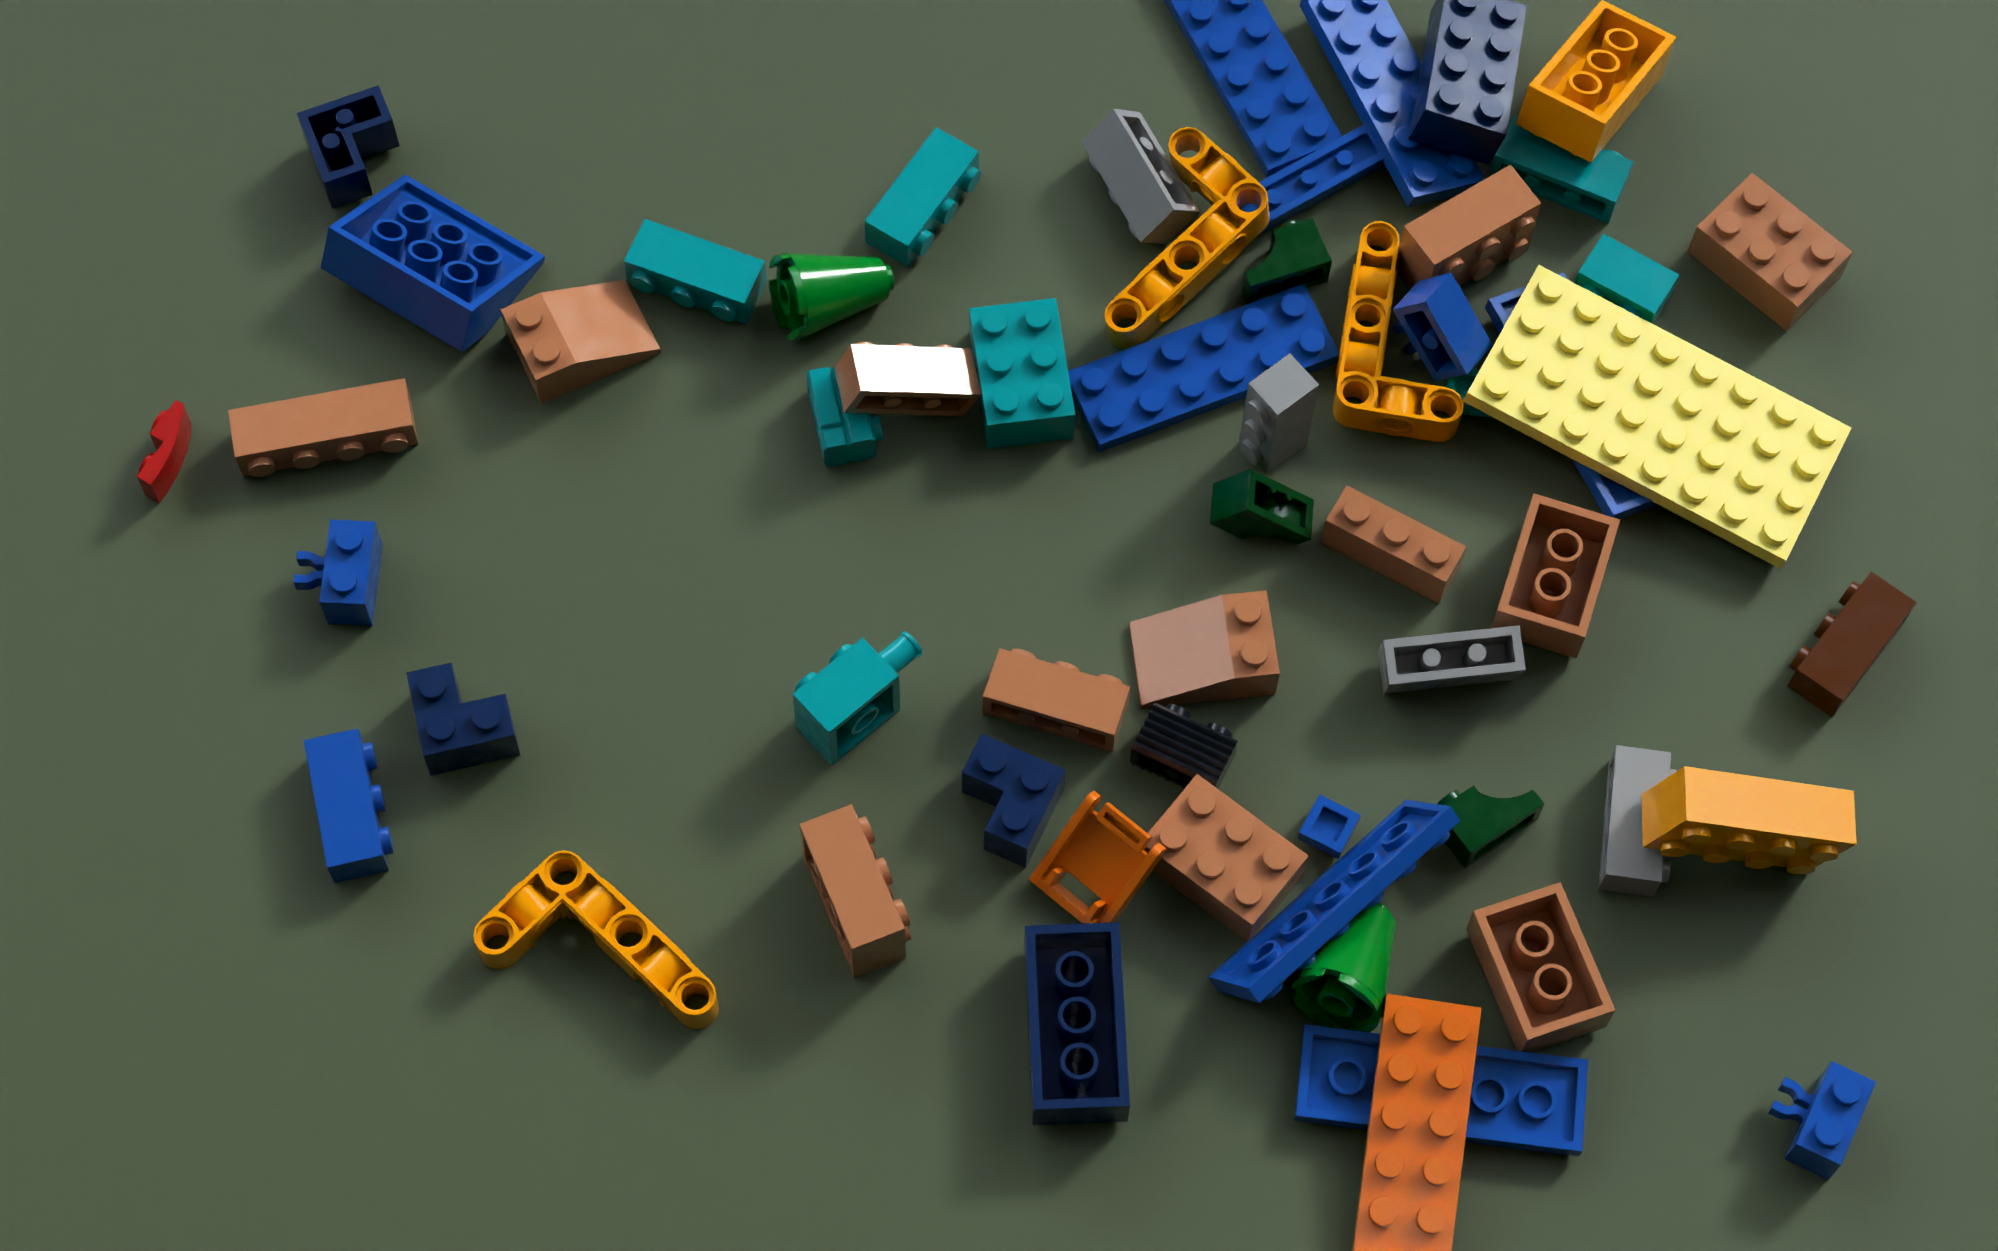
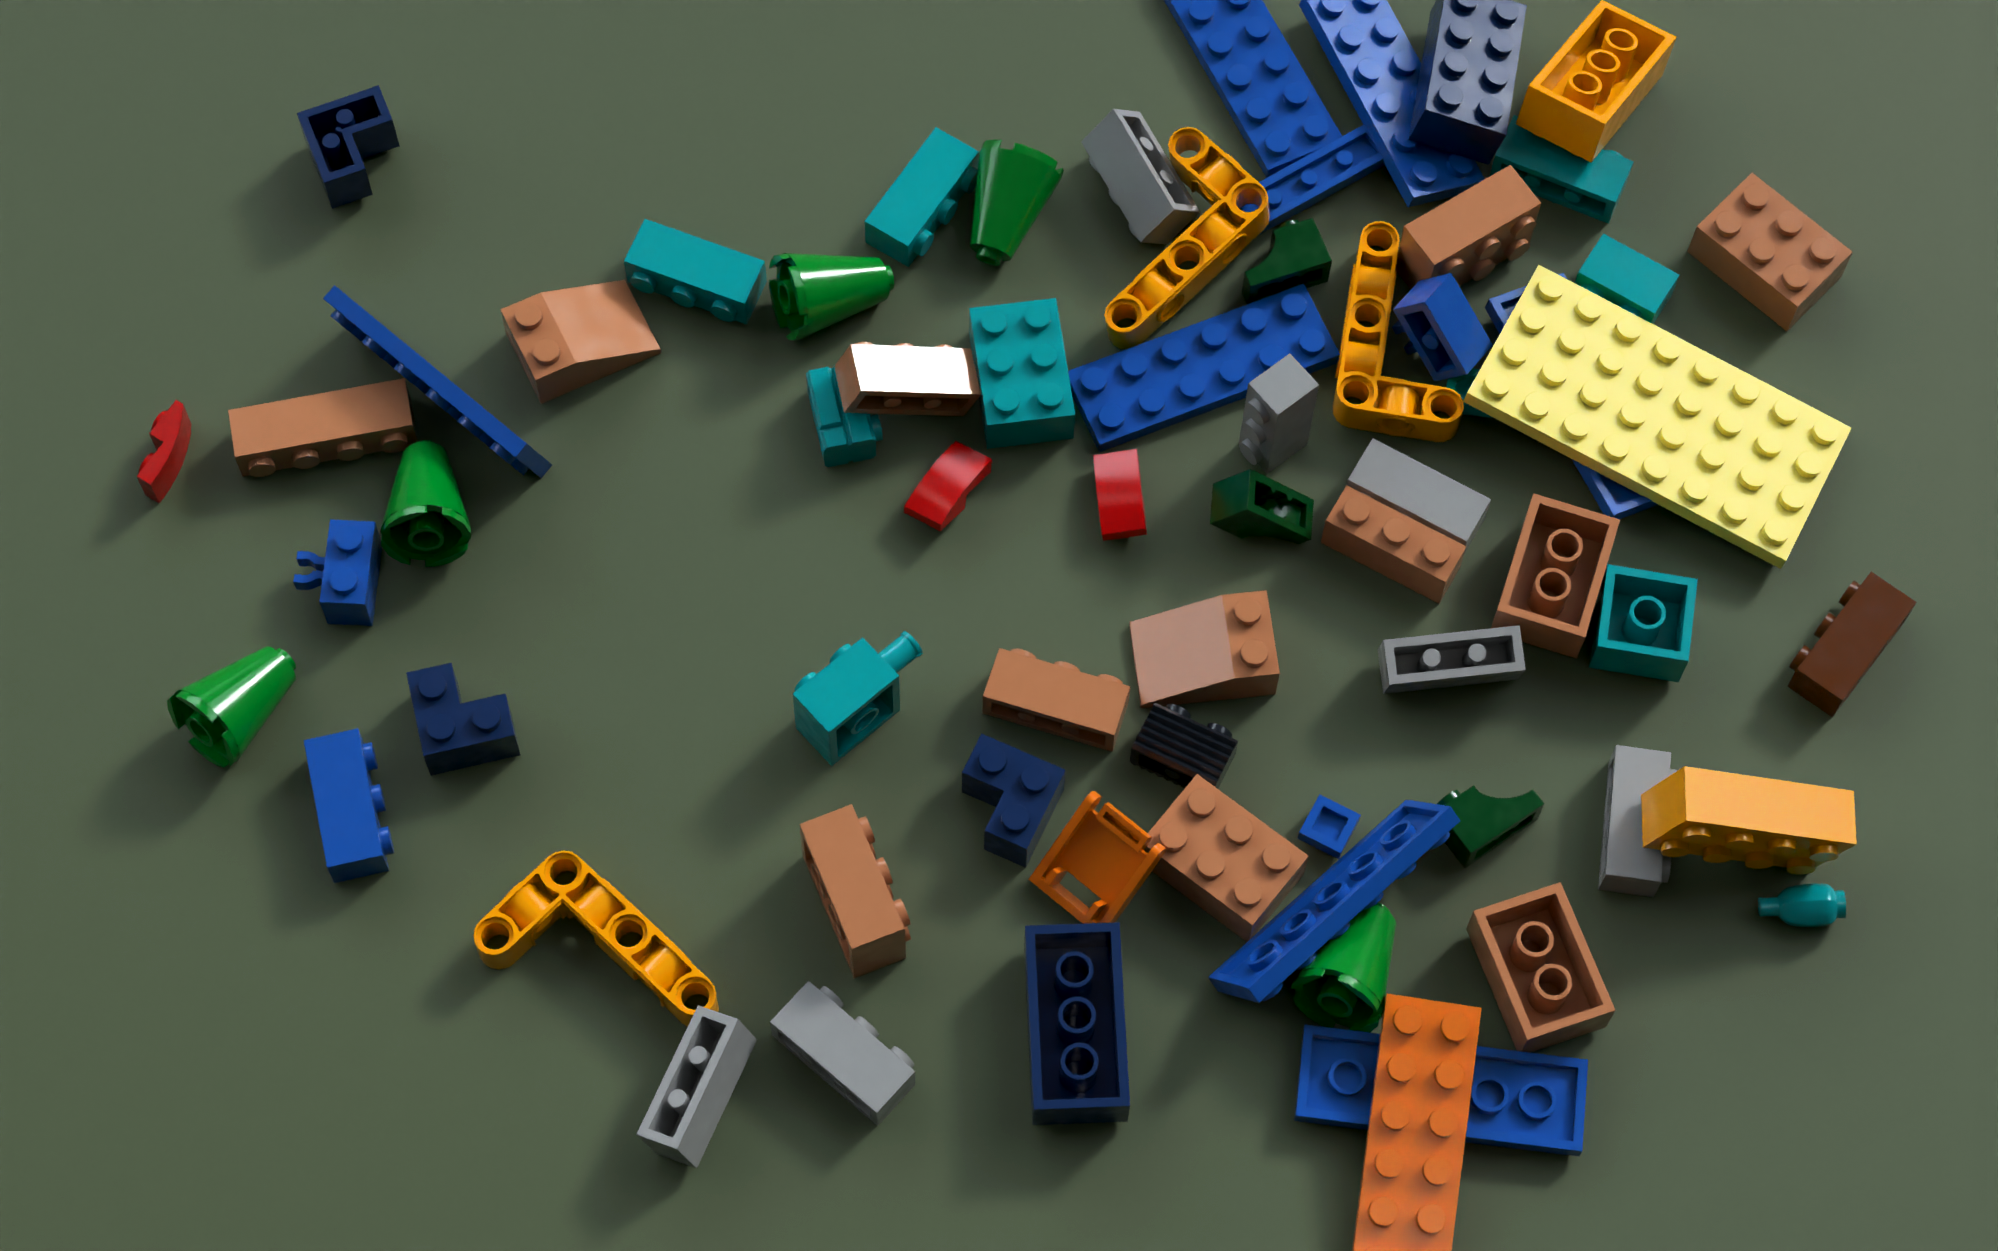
blue slope [321,174,545,352] -> none
blue brick [1768,1061,1876,1180] -> none
none -> green cone [167,646,296,767]
none -> blue plate [323,285,552,478]
none -> green cone [380,440,471,567]
none -> light grey brick [636,1005,757,1168]
none -> light grey brick [770,981,916,1126]
none -> red slope [903,441,992,531]
none -> green cone [970,139,1064,266]
none -> red slope [1093,449,1147,541]
none -> light grey brick [1346,438,1491,554]
none -> teal brick [1589,564,1698,682]
none -> teal plant [1758,883,1846,927]

